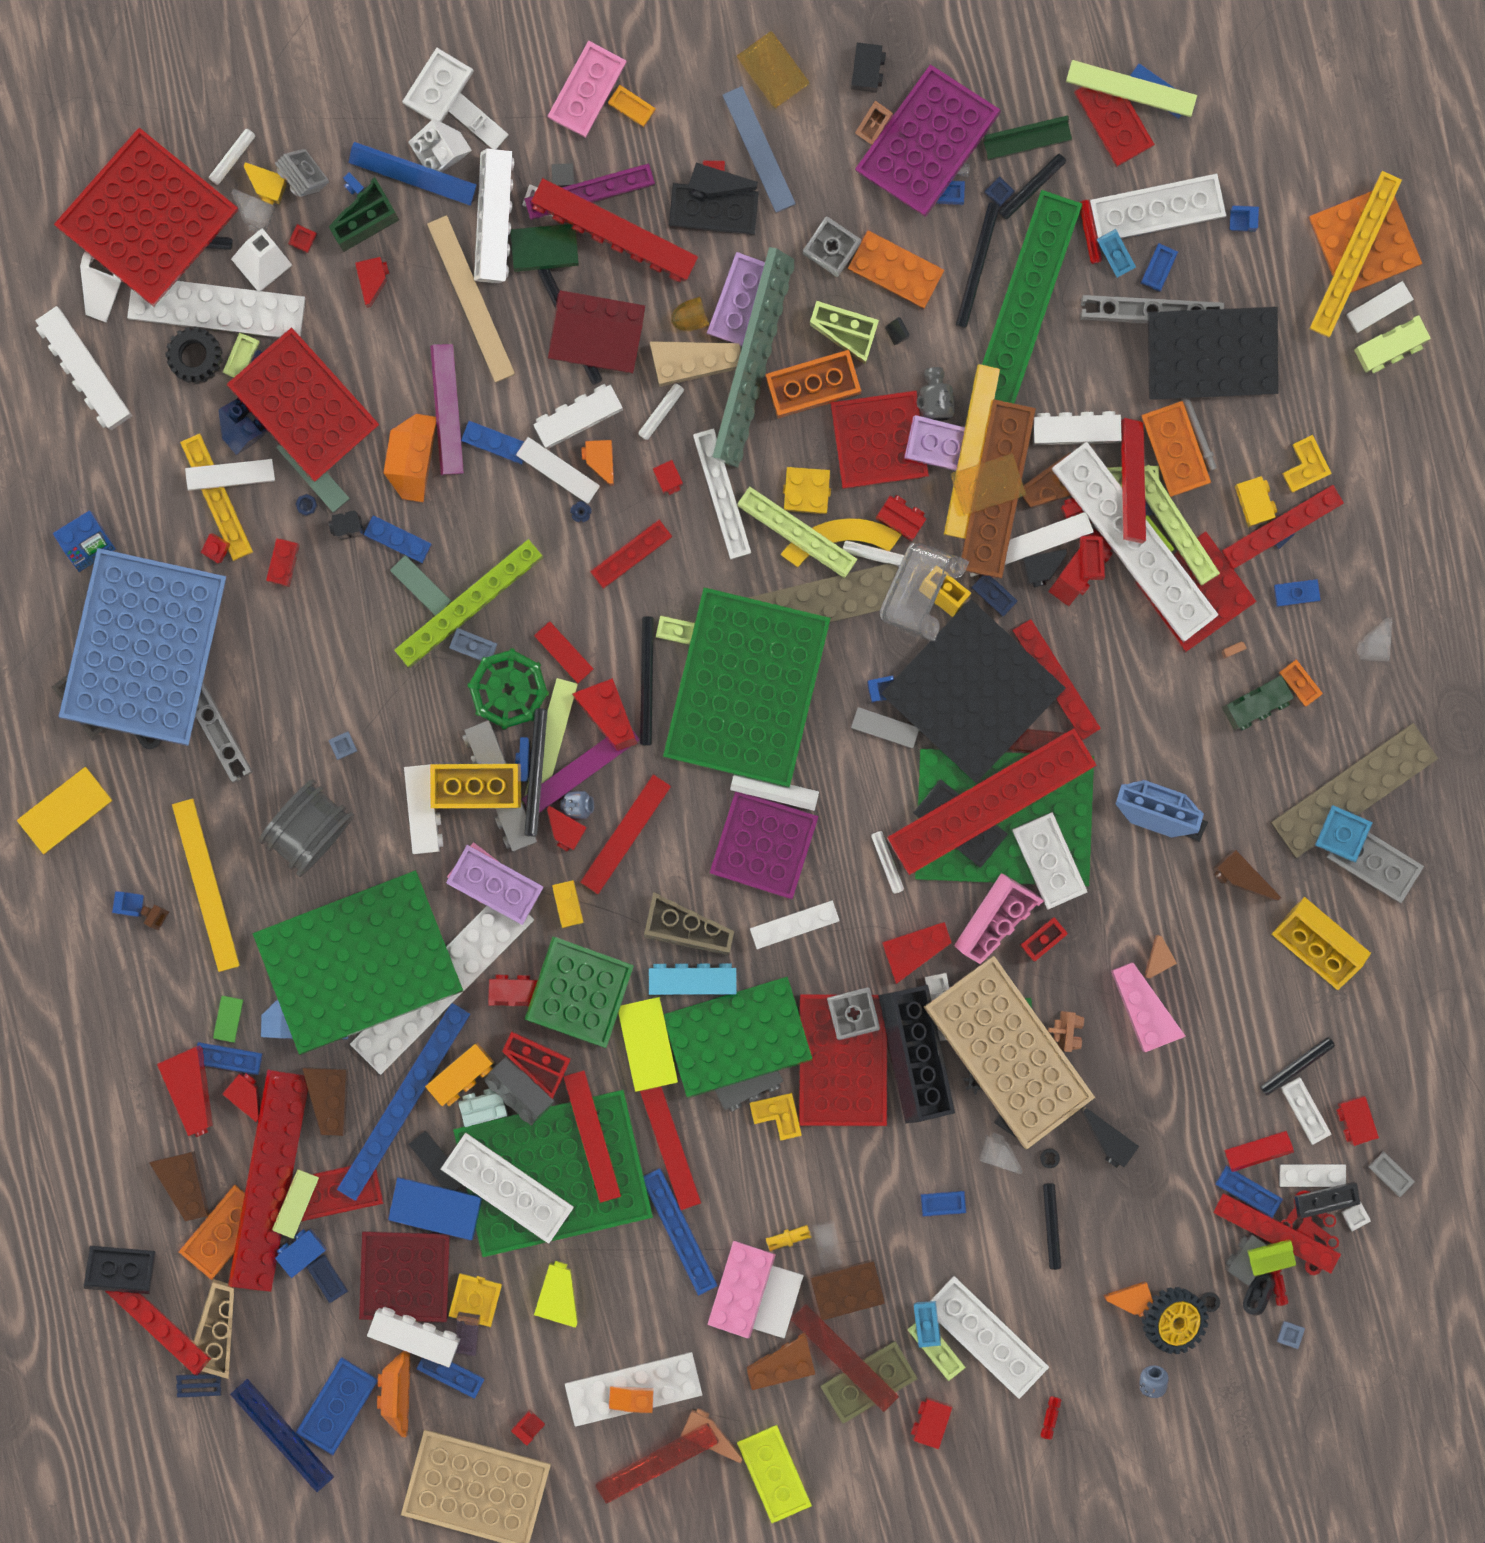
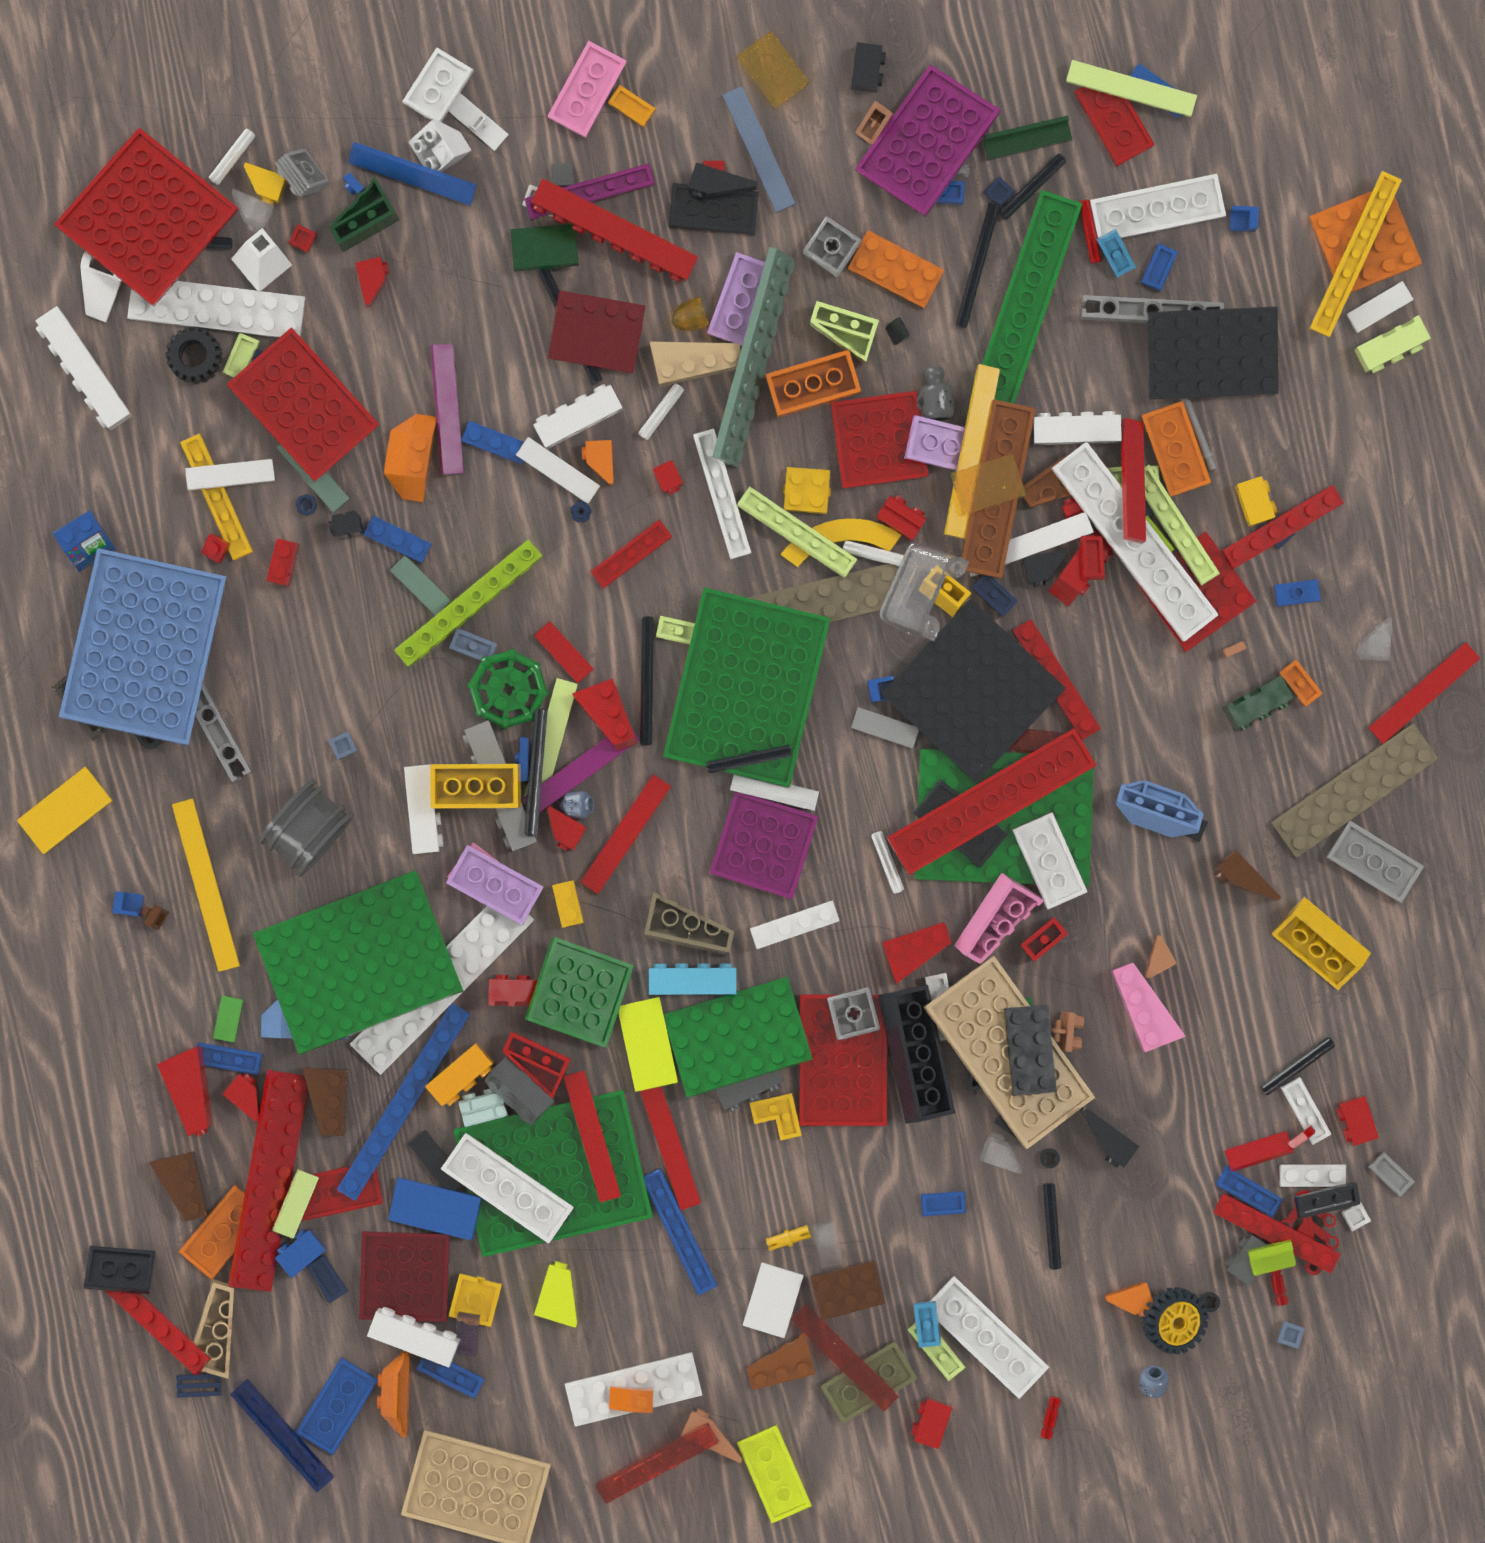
dark blue slope [218,398,268,455] -> none
tan tile [427,215,515,383] -> none
white brick [474,149,514,283] -> none
red panel [511,1409,545,1446] -> none
bright pink plate [708,1241,776,1338] -> none
black plate [1243,1273,1275,1316] -> none
yellow plate [1282,435,1332,493] -> none
dark azure tile [1315,805,1373,863] -> none
none -> black axle [706,745,792,773]
none -> black plate [1004,1005,1057,1096]
none -> tile [1288,1125,1316,1149]
none -> red tile [1368,642,1480,744]

